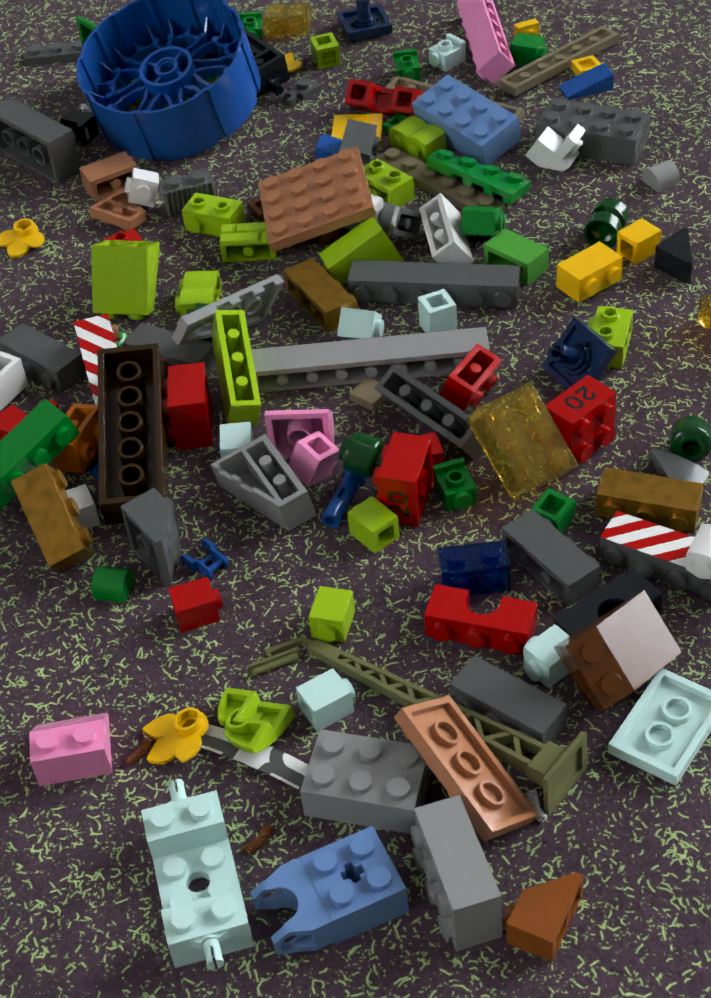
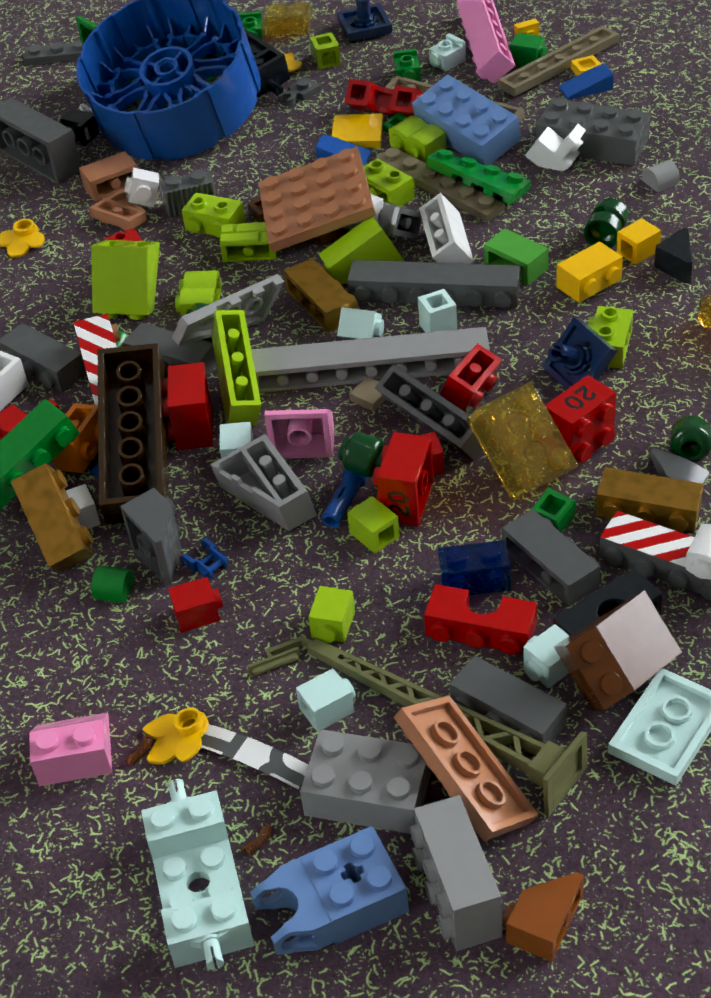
lime brick [218,688,295,754] -> none
bright pink brick [288,431,340,488] -> none
dark grey hinge [339,118,380,166] -> none
green brick [433,457,477,512] -> none
green brick [461,206,506,237] -> none
white leg [526,788,548,824] -> none

